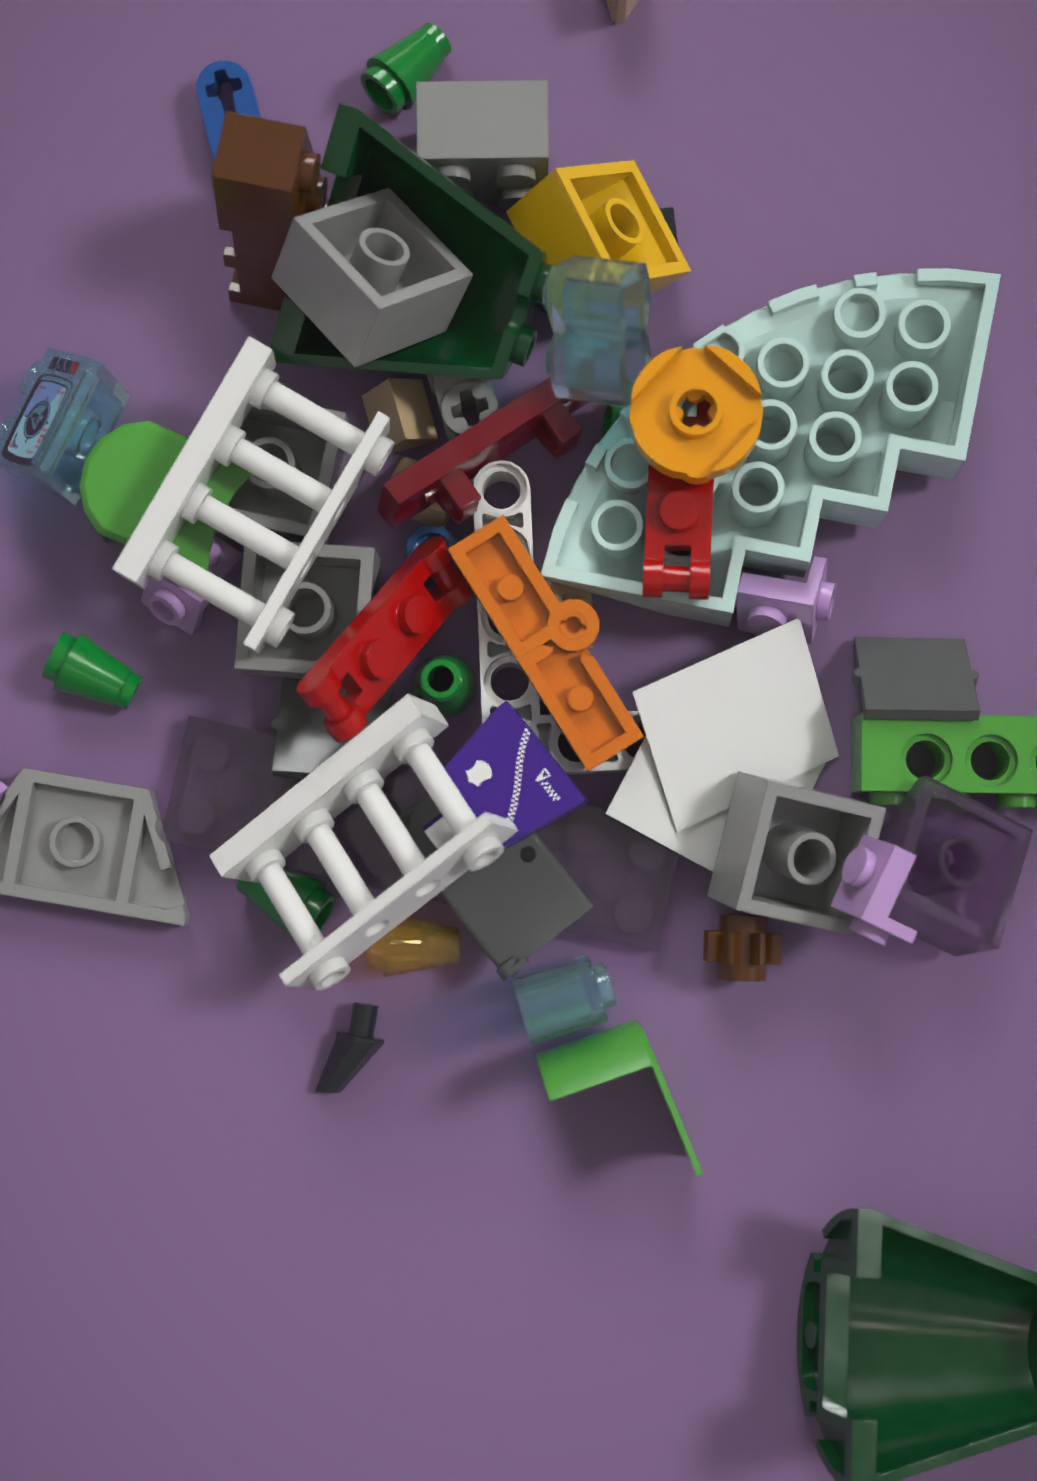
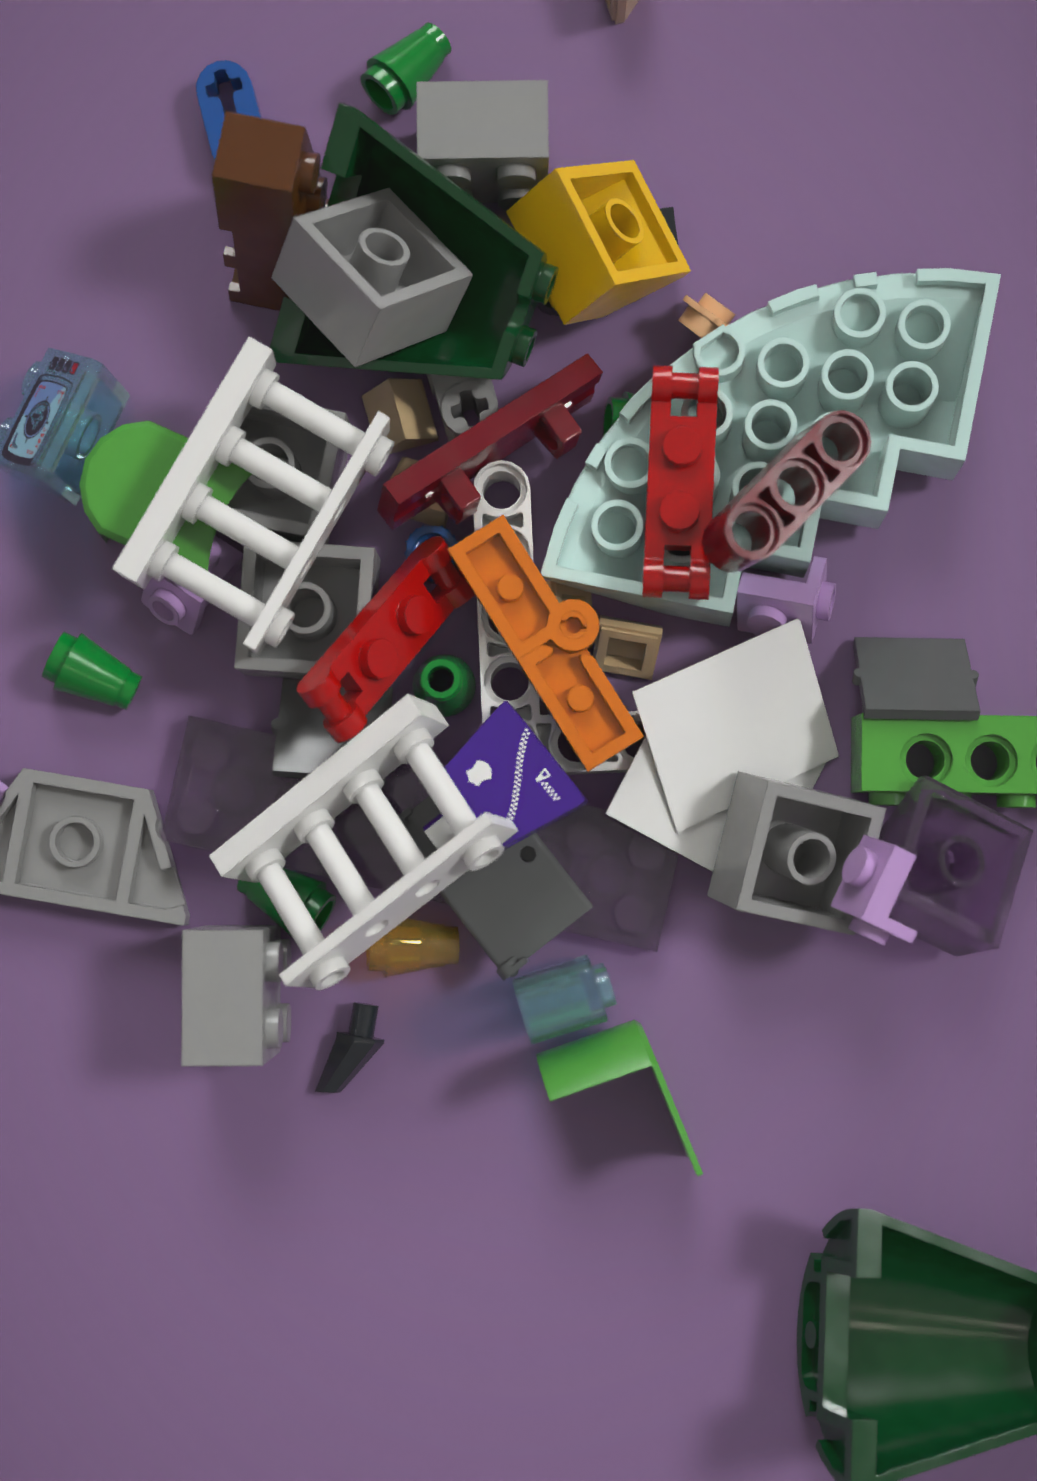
clear light blue brick [542,255,651,408] -> none
light orange plate [629,345,763,485] -> none
reddish brown gear [703,914,783,981] -> none
none -> light grey brick [181,925,292,1066]
none -> tan slope [592,615,663,680]
none -> light nougat plate [678,292,736,338]
none -> beam [702,410,872,573]

